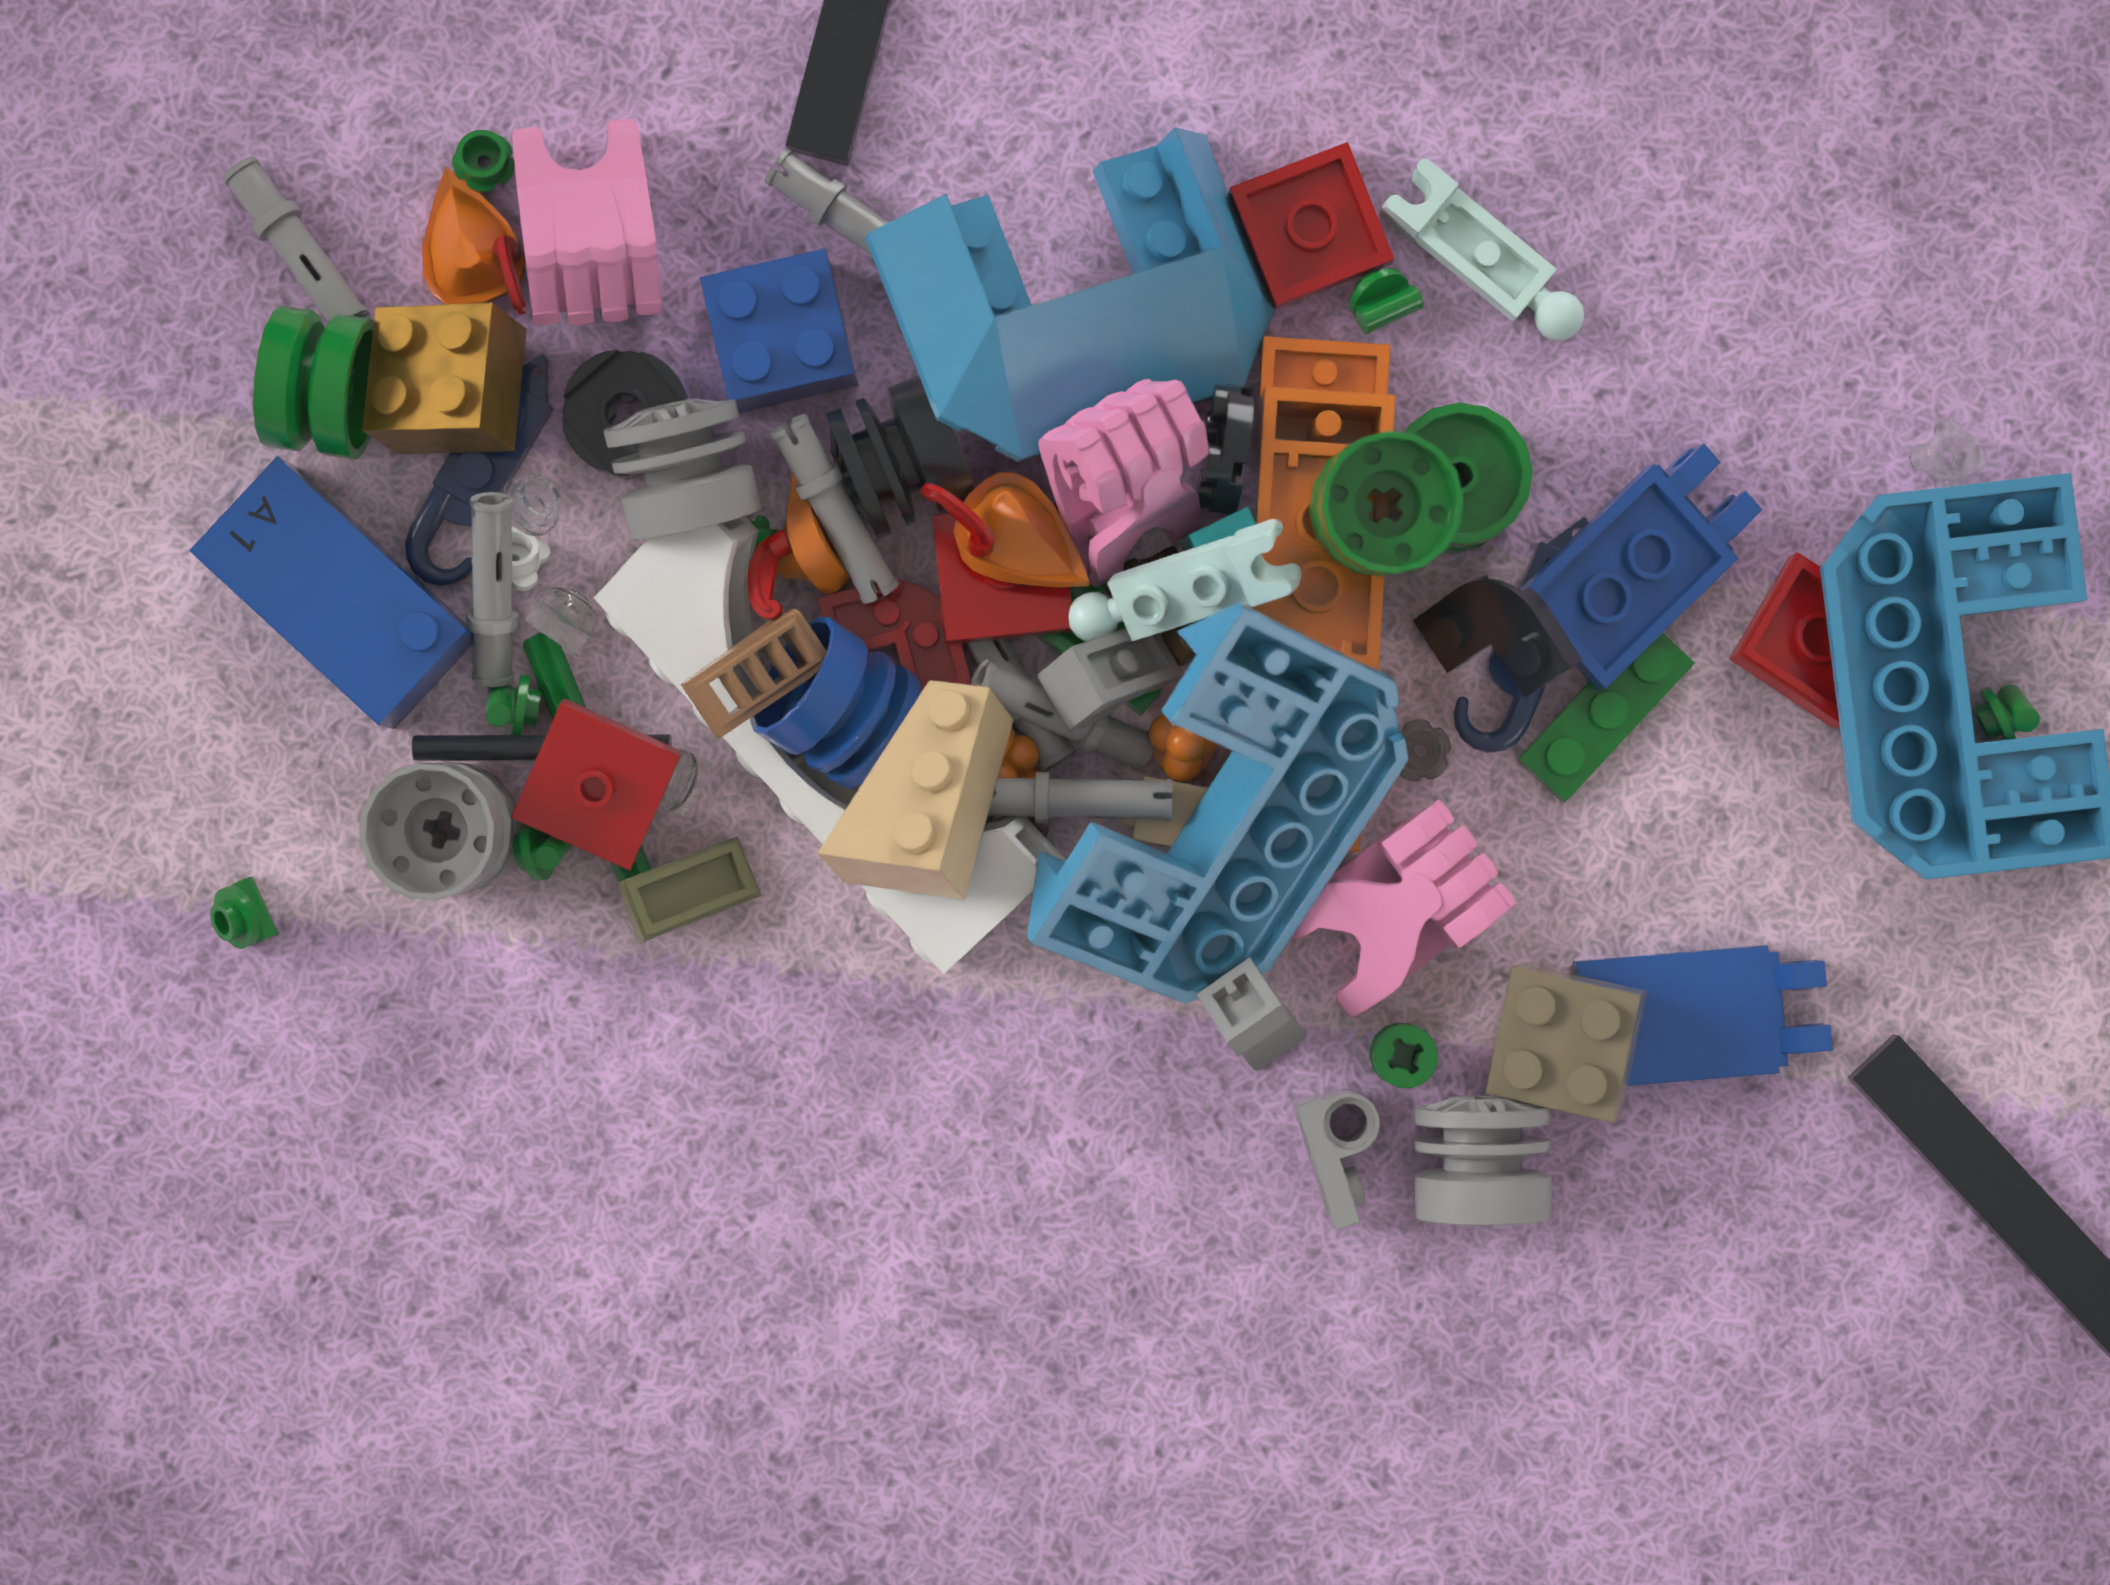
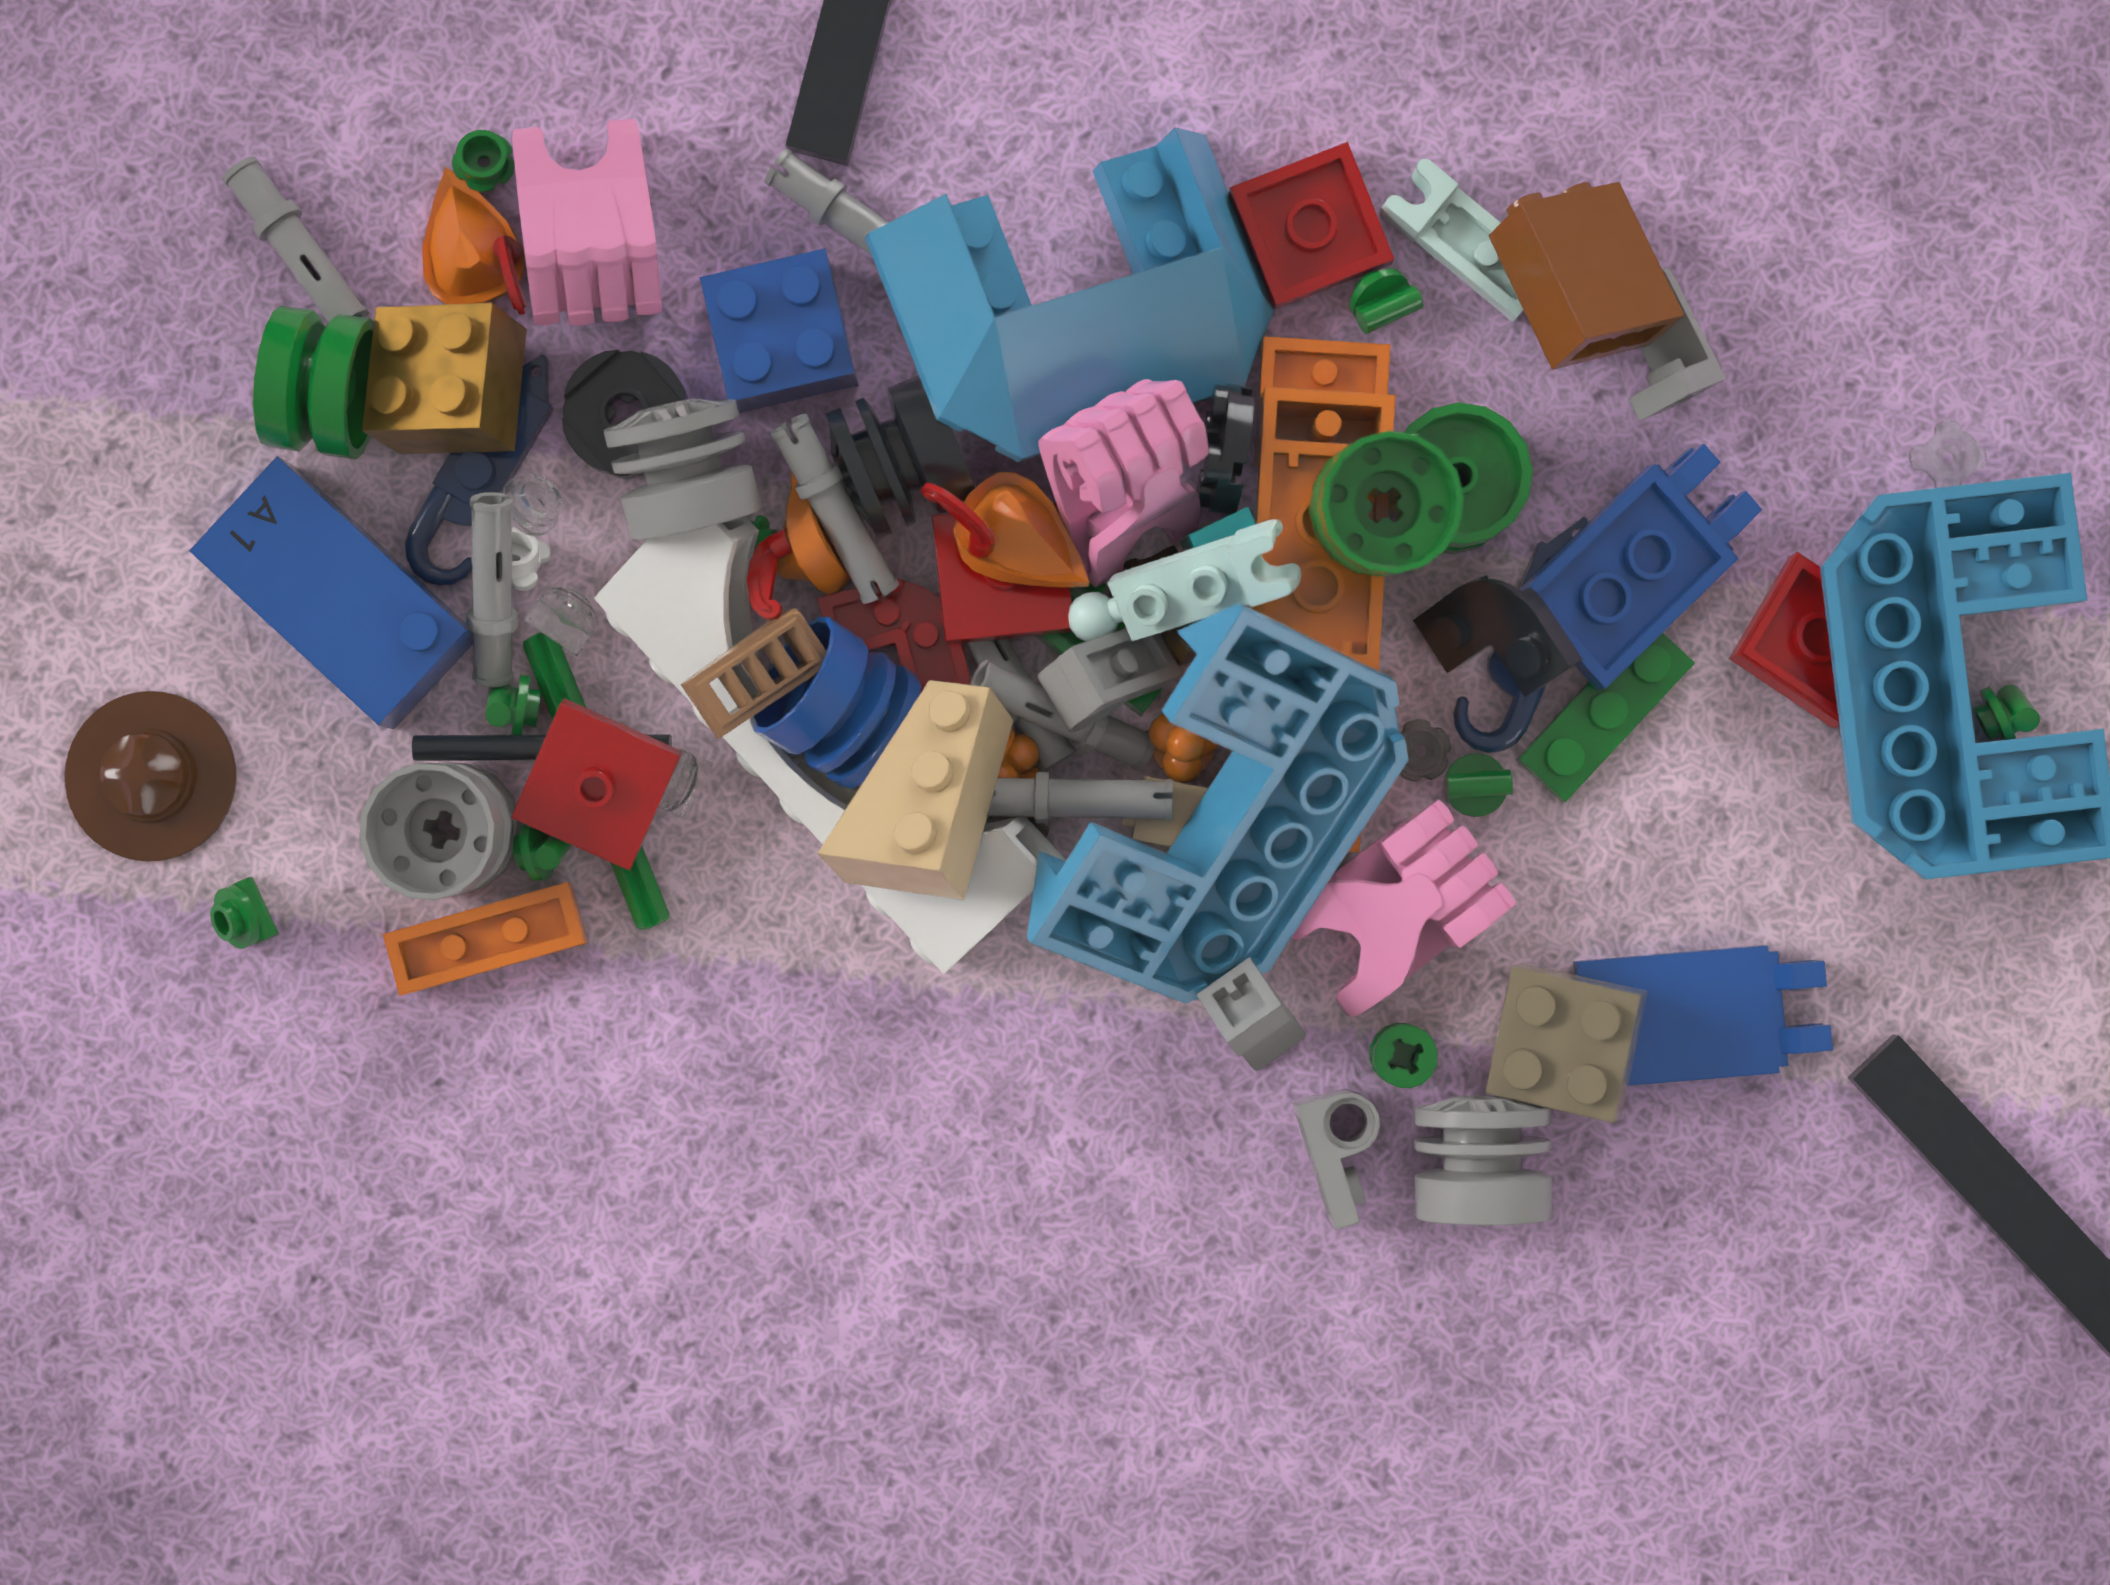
olive tile [616,836,761,944] -> none
none -> reddish brown hat [65,691,237,861]
none -> orange plate [382,882,589,996]
none -> green plate [1443,753,1513,817]
none -> dark orange brick [1488,182,1684,370]
none -> light grey bracket [1628,268,1726,421]

